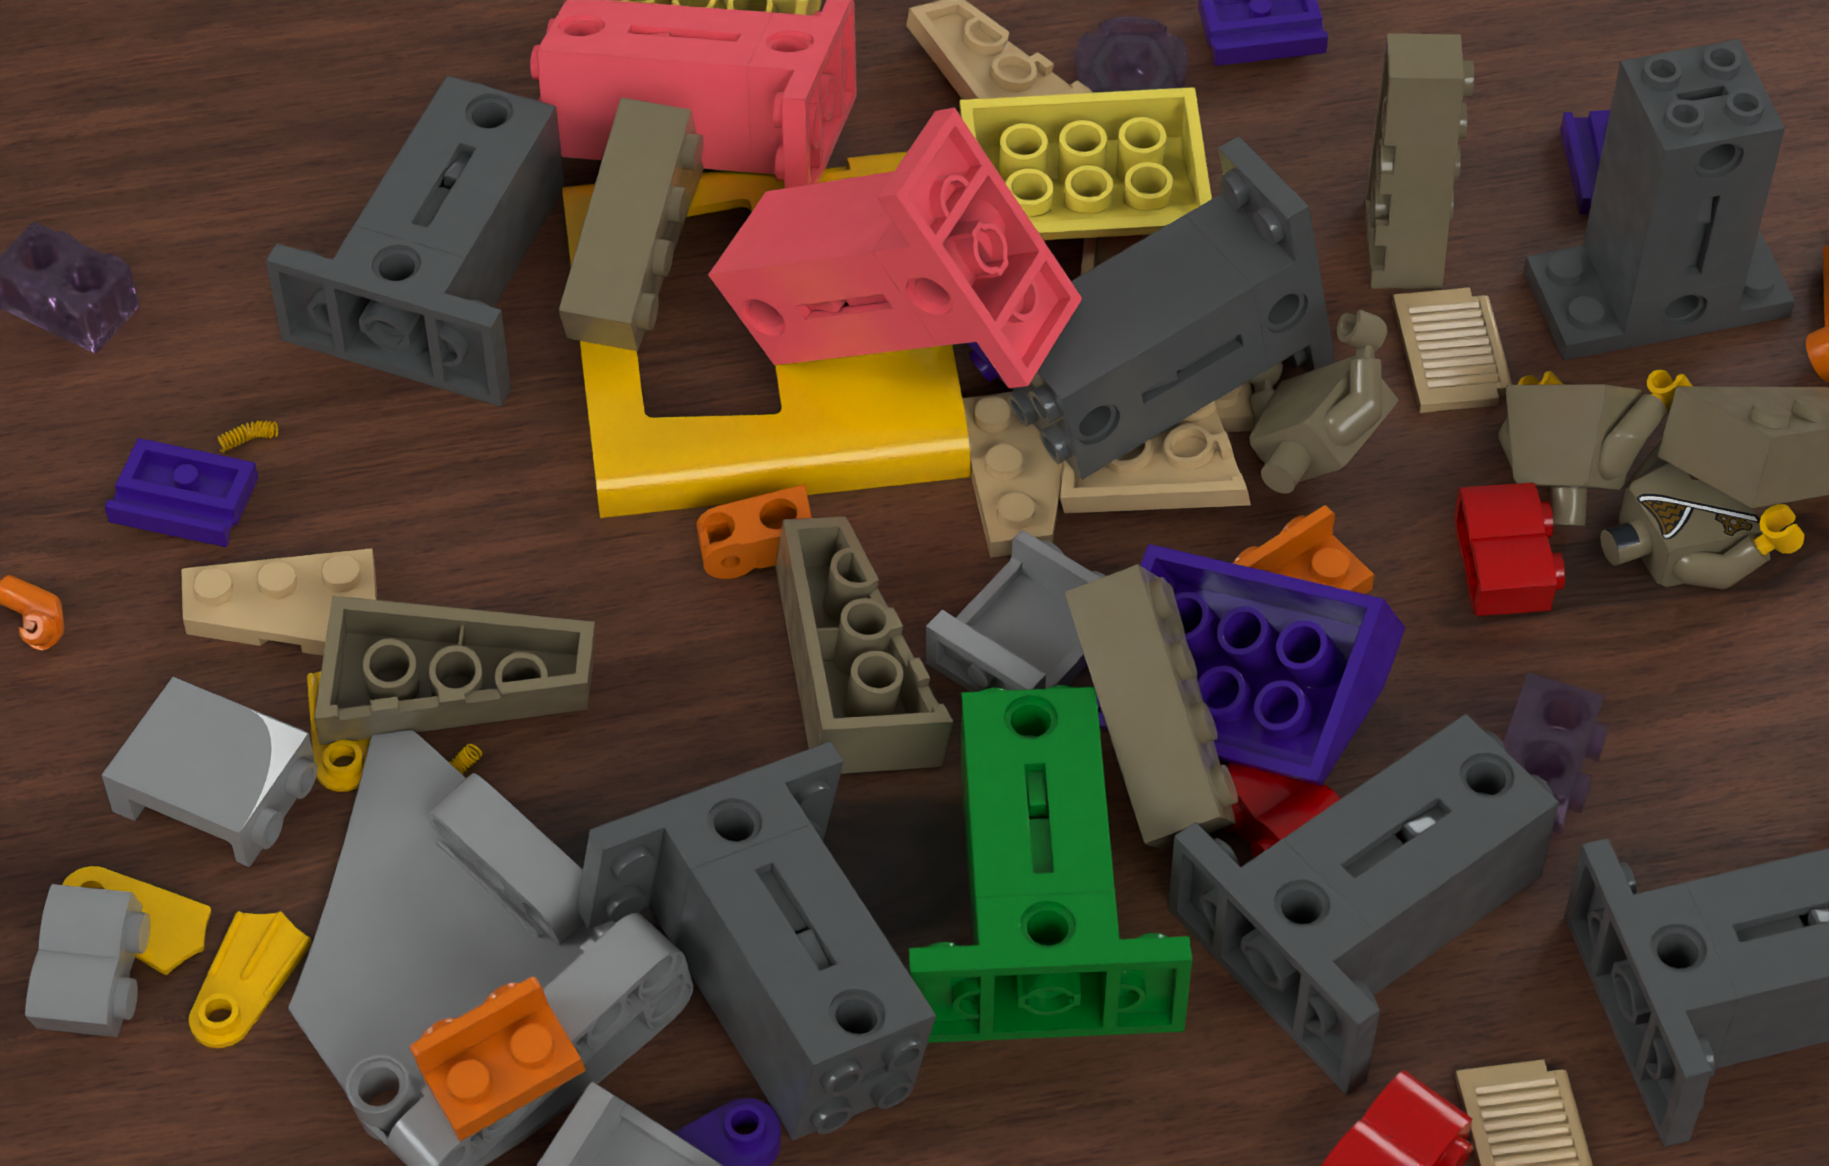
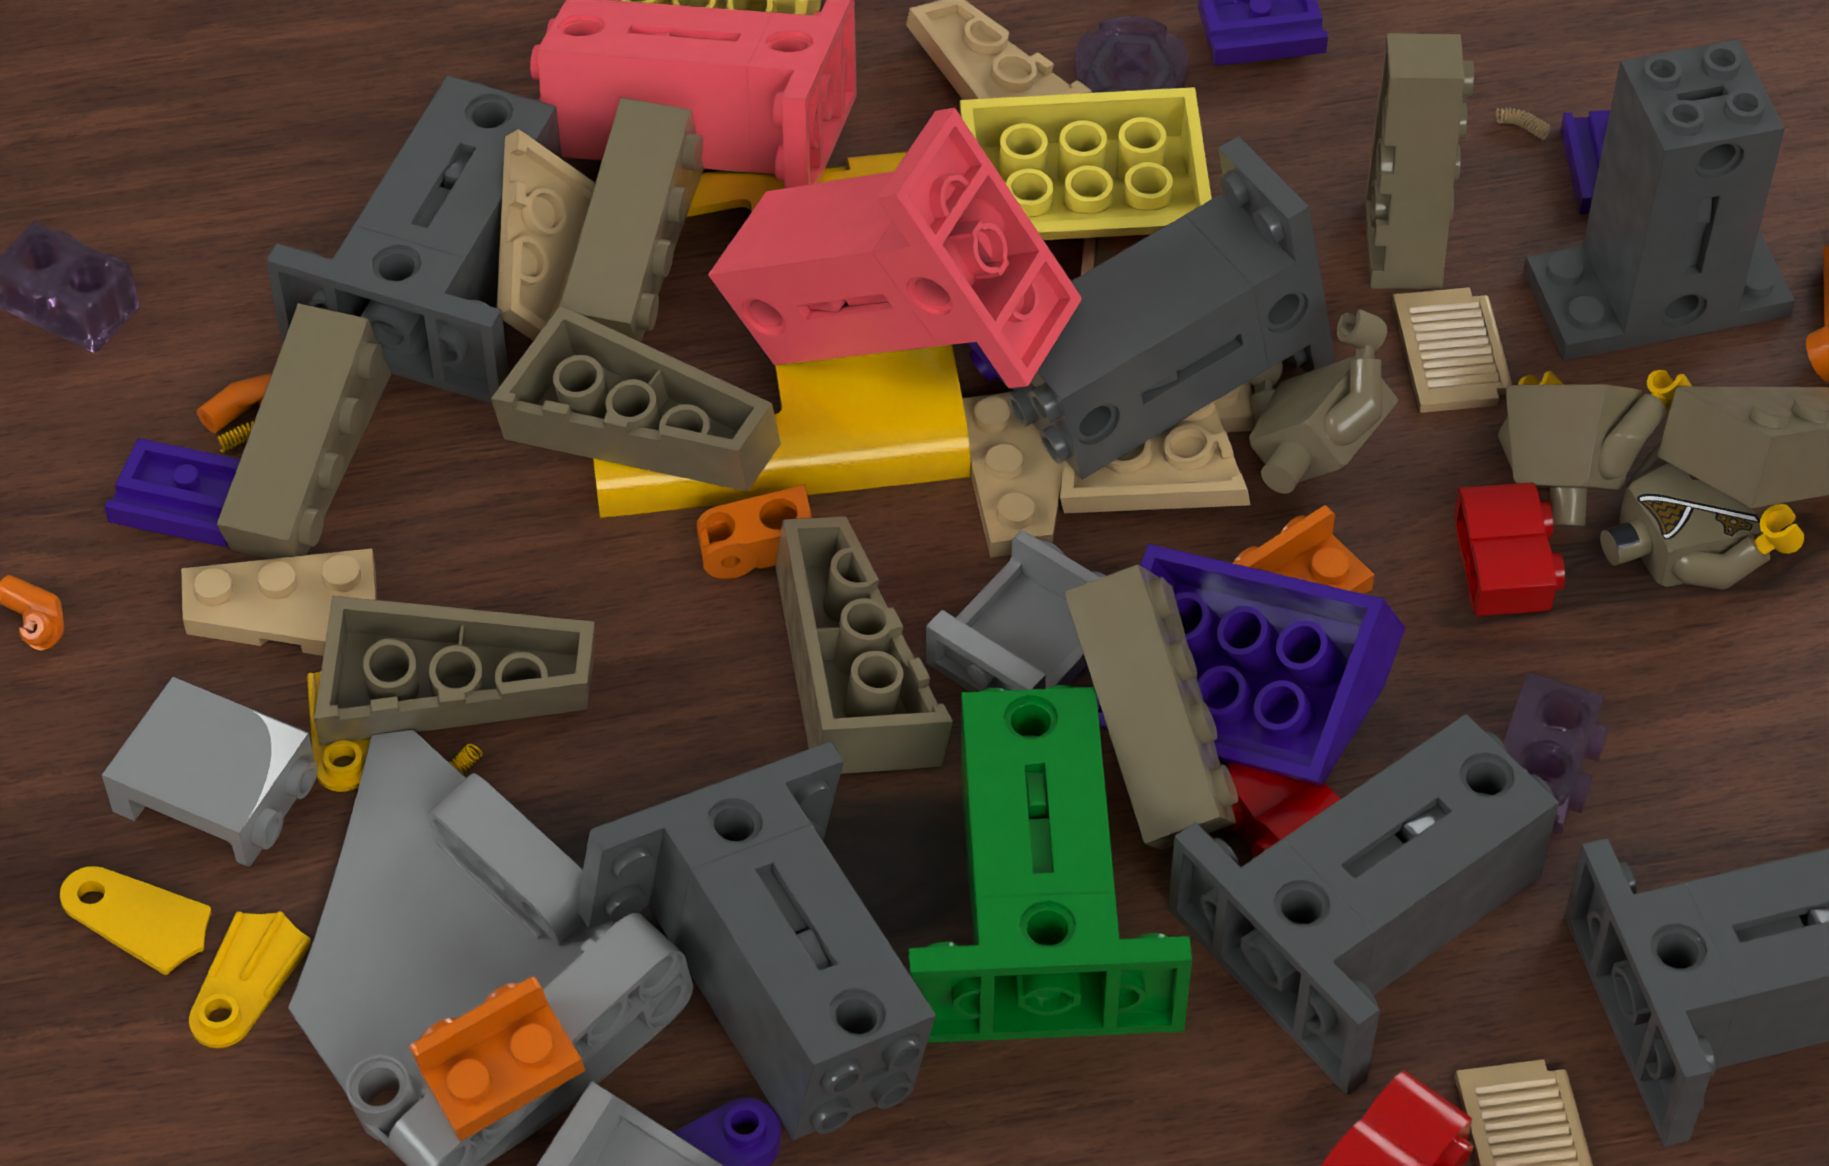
light grey brick [25,884,150,1037] -> none
none -> orange arm [197,373,272,434]
none -> dark tan wedge [216,303,391,559]
none -> dark tan wedge [491,305,781,492]
none -> tan wing [497,129,595,341]
none -> tan leg [1496,107,1550,140]

